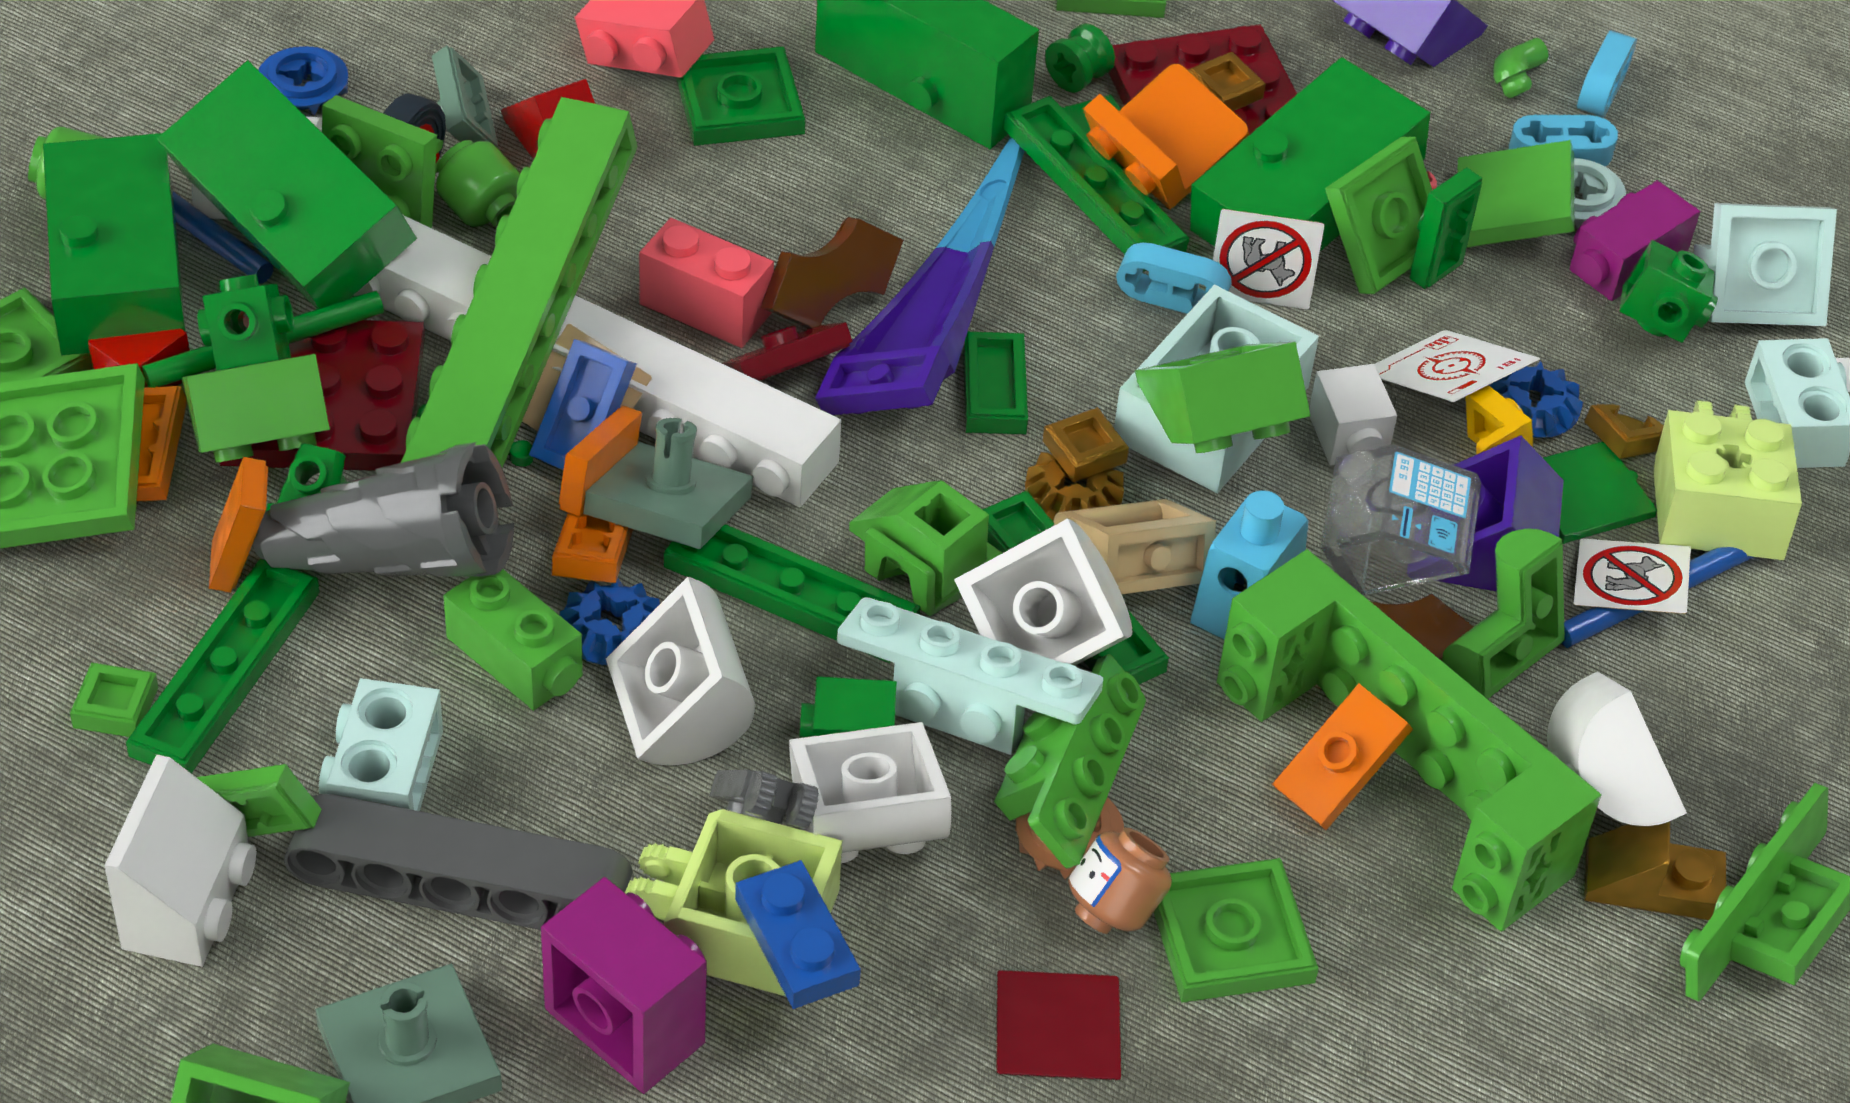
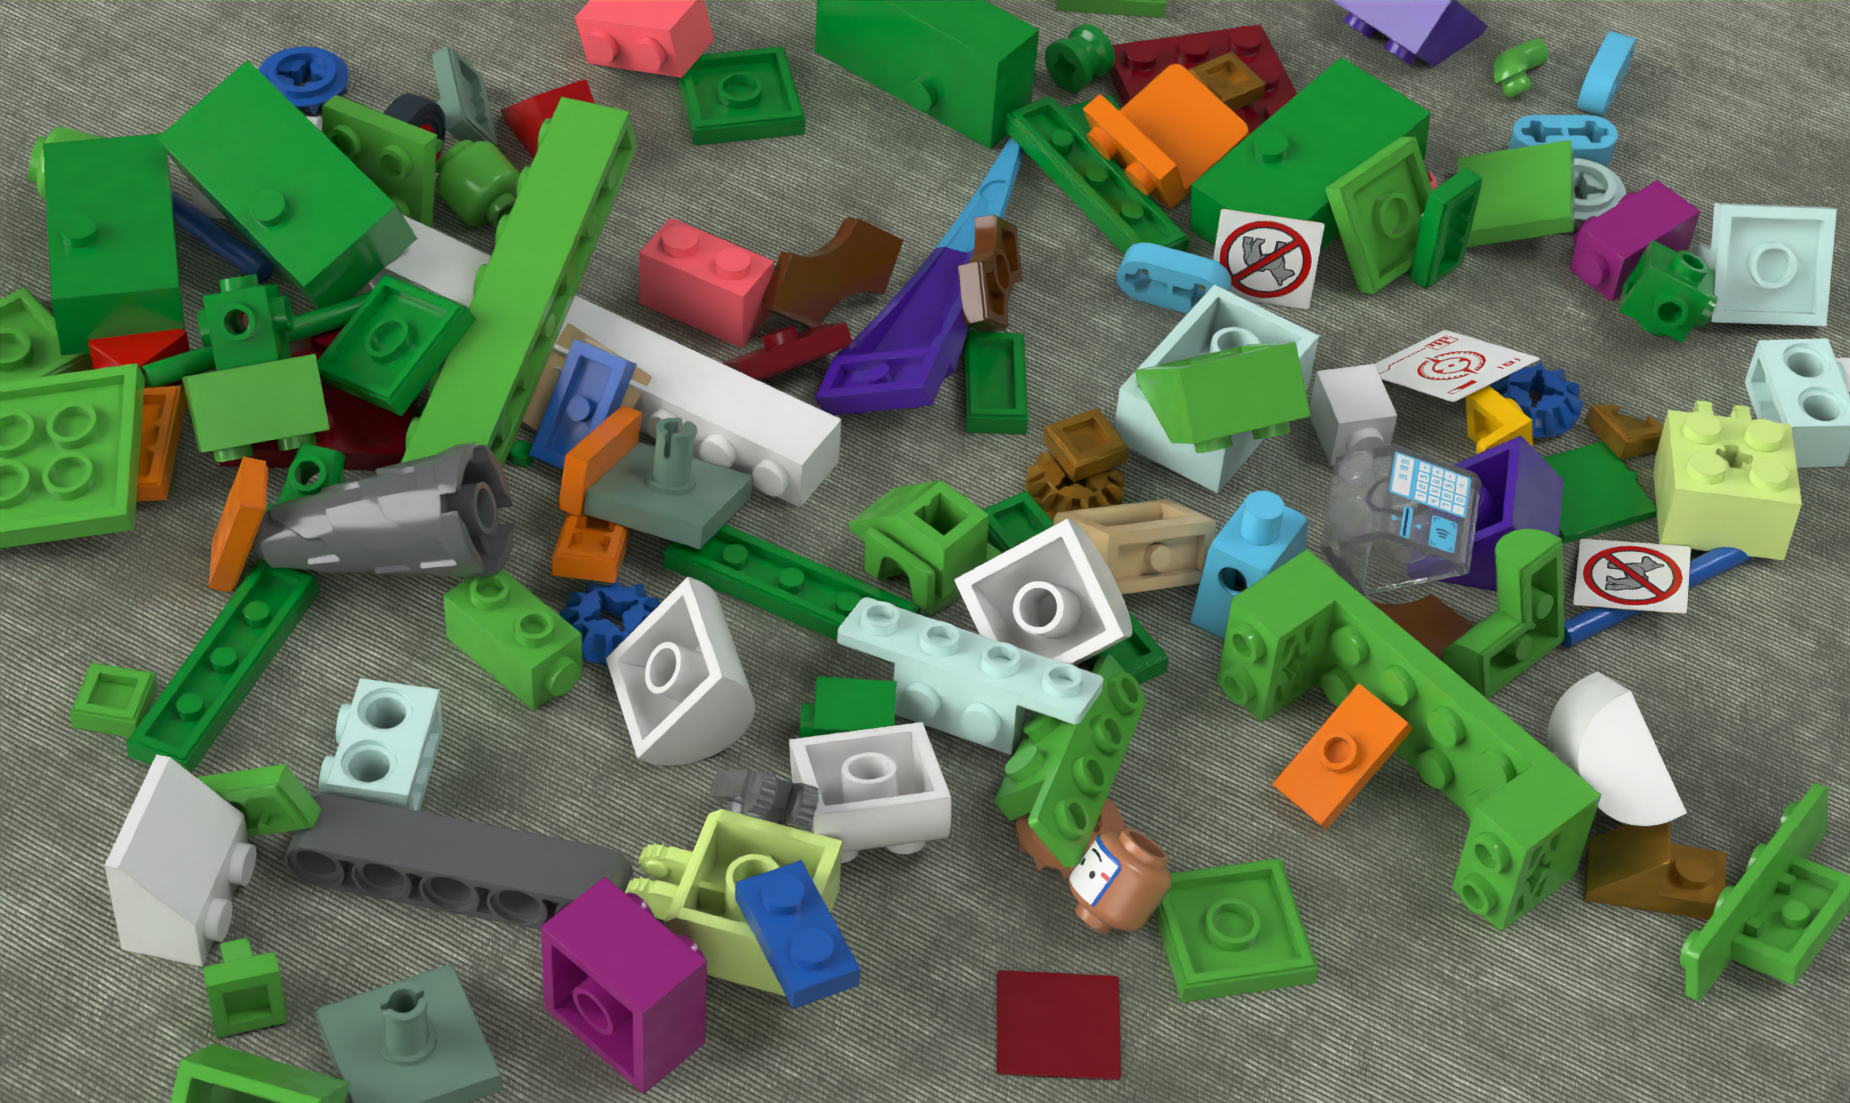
none -> bright green tile [202,938,288,1038]
none -> green tile [317,274,476,416]
none -> reddish brown tile [958,214,1023,332]

